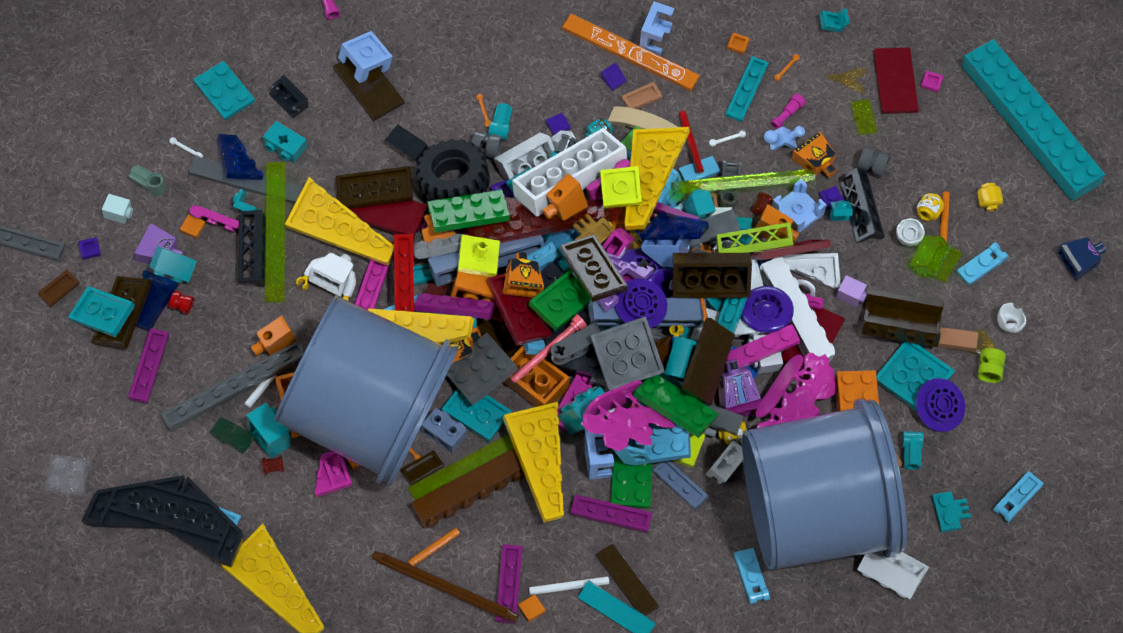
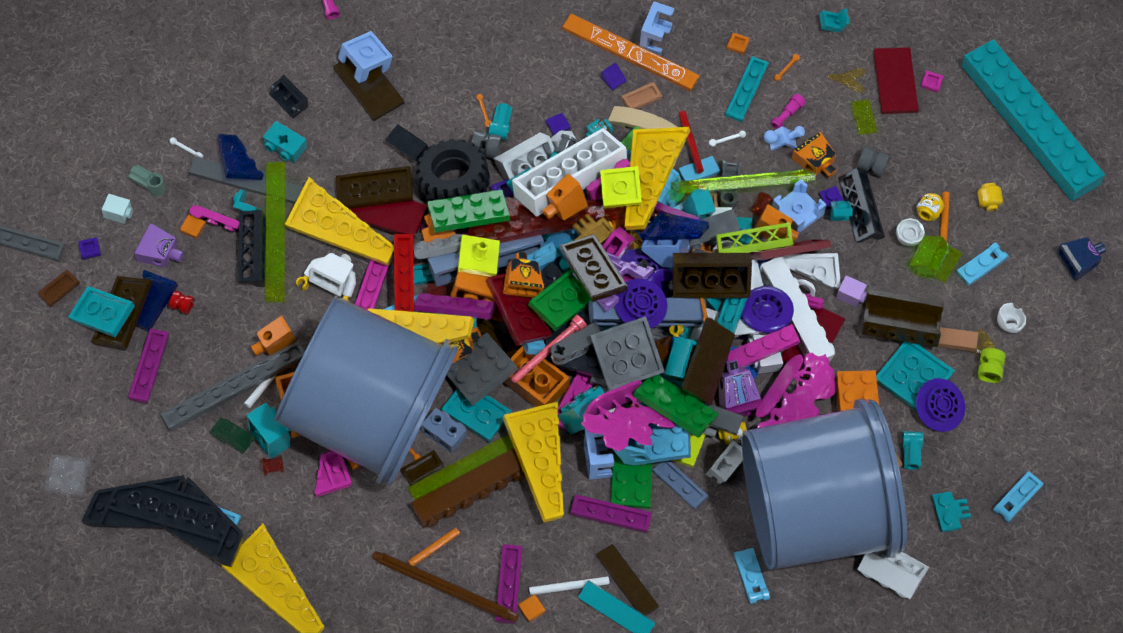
teal brick [149,246,197,283] -> none
teal plate [193,61,255,120] -> none

